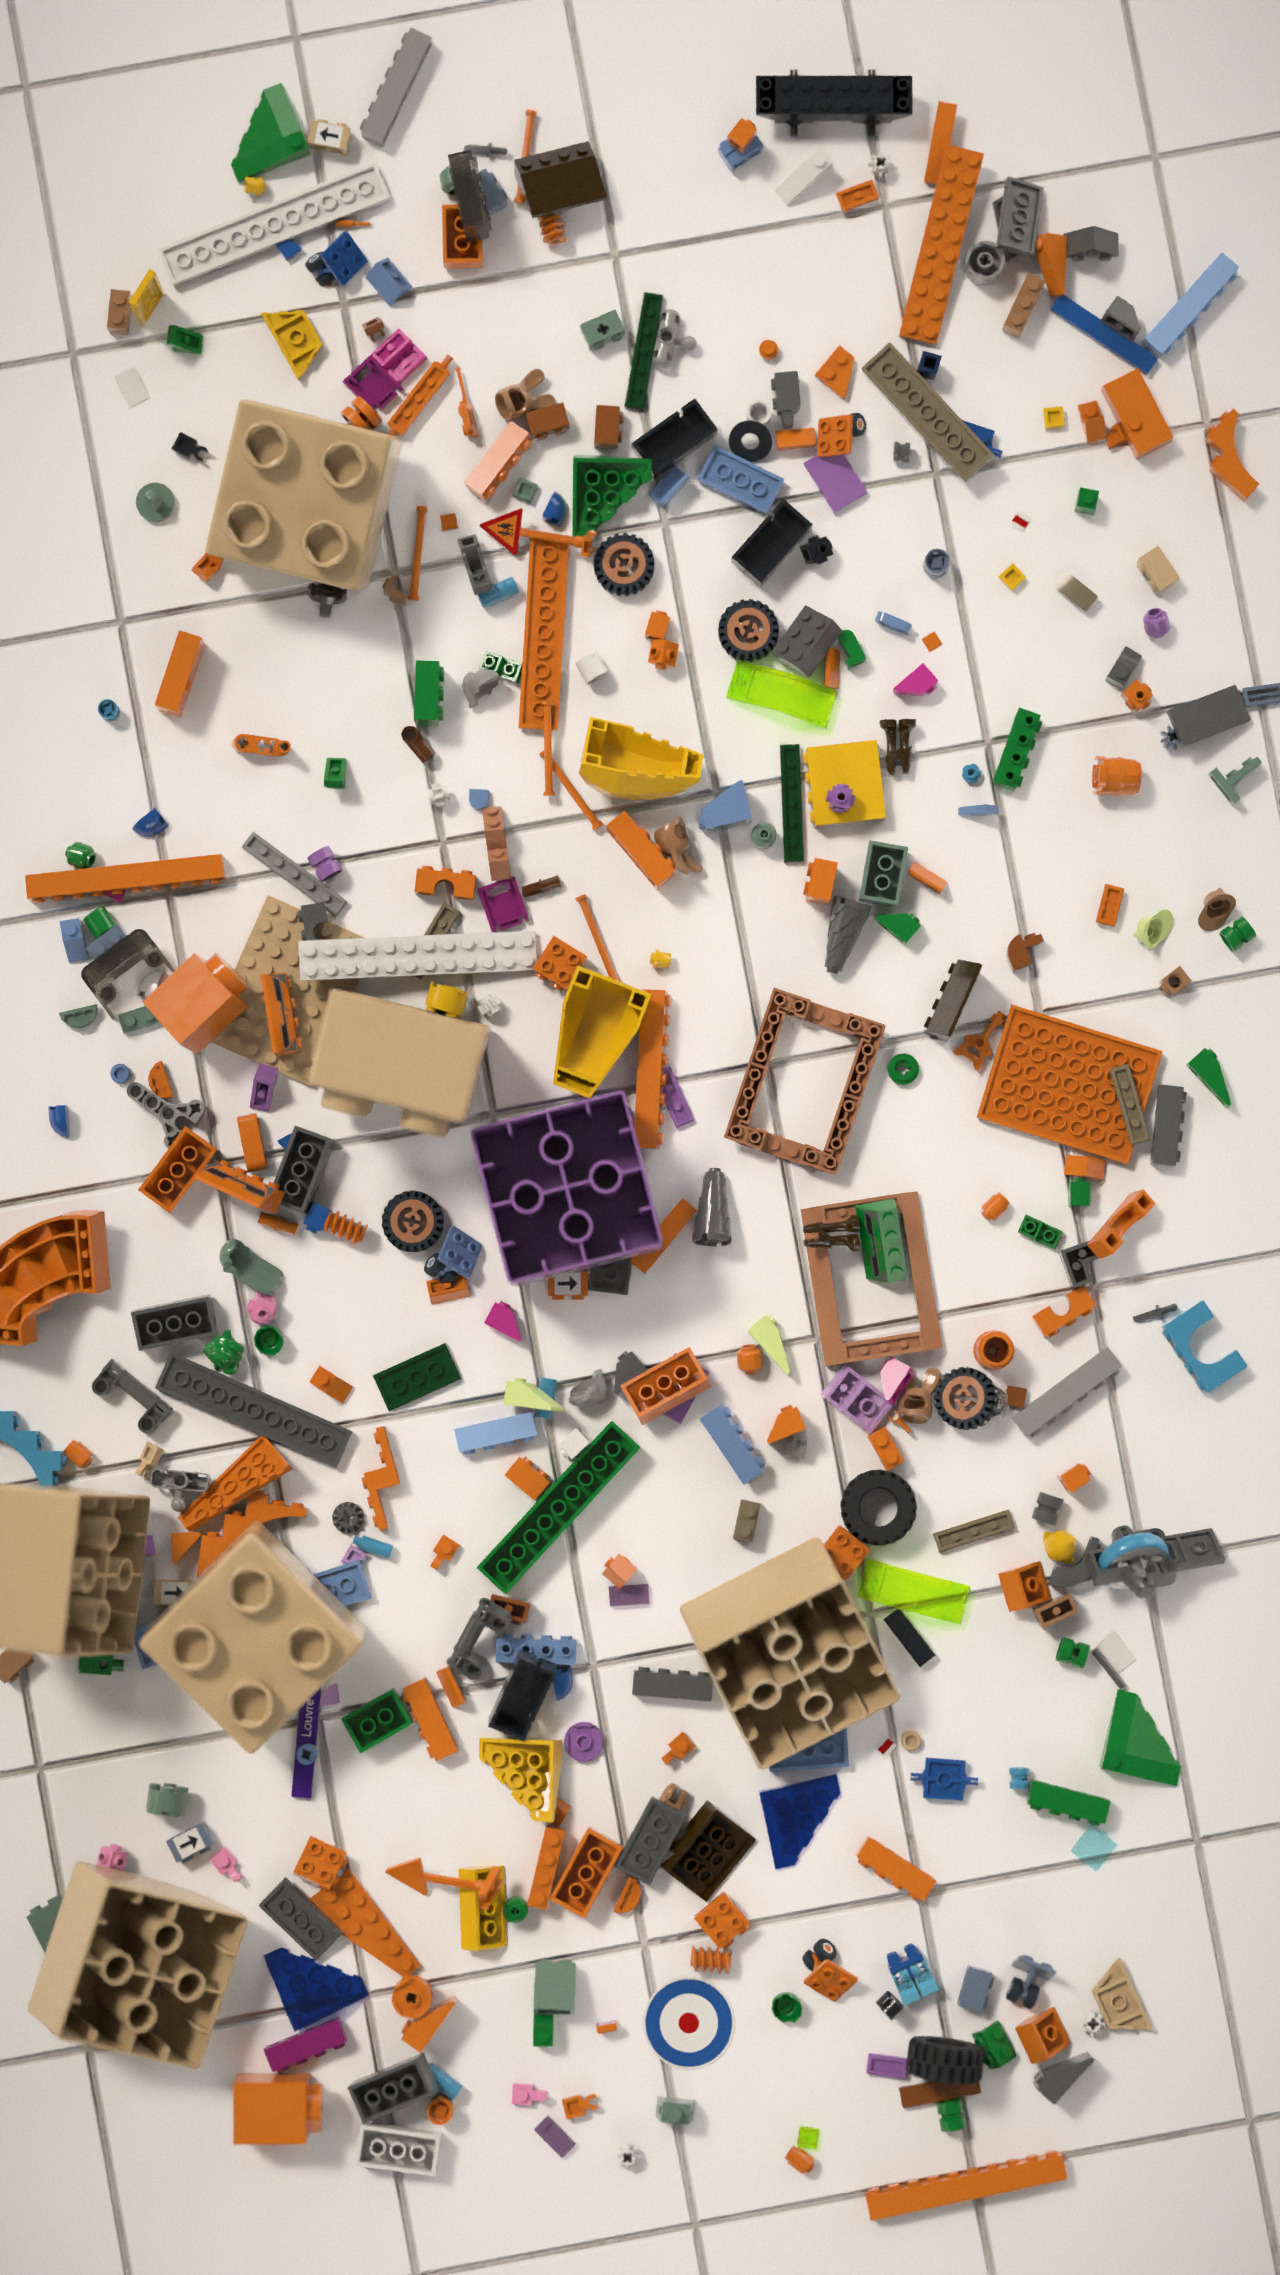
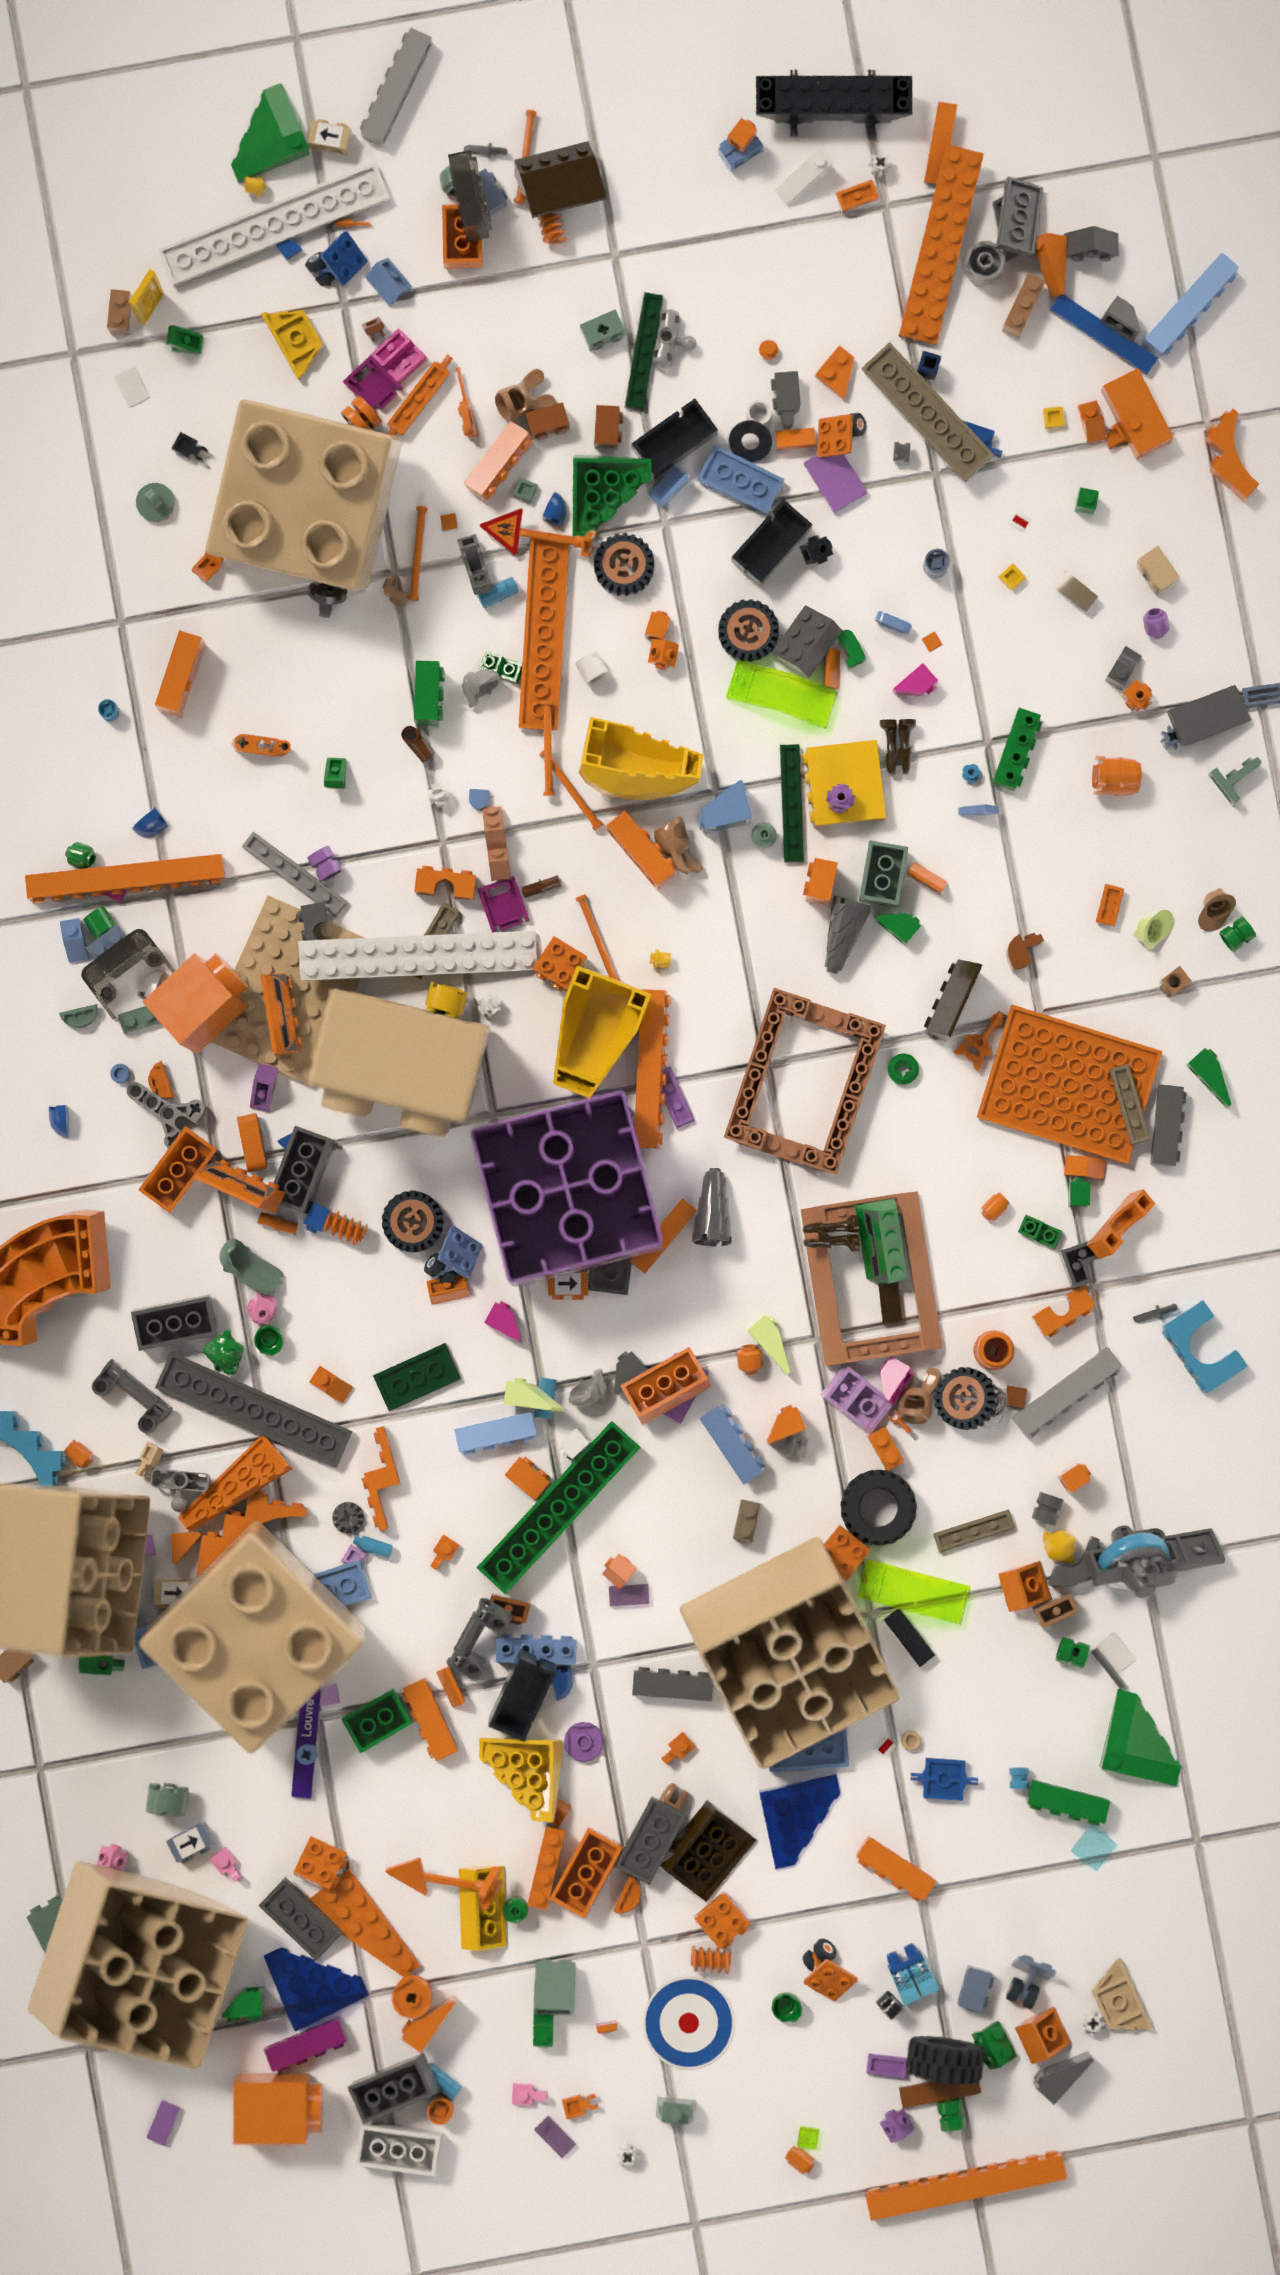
none -> medium lavender tile [146,2100,181,2146]
none -> green slope [222,1986,266,2022]
none -> dark brown tile [878,1282,902,1323]
none -> medium lavender brick [879,2108,915,2143]

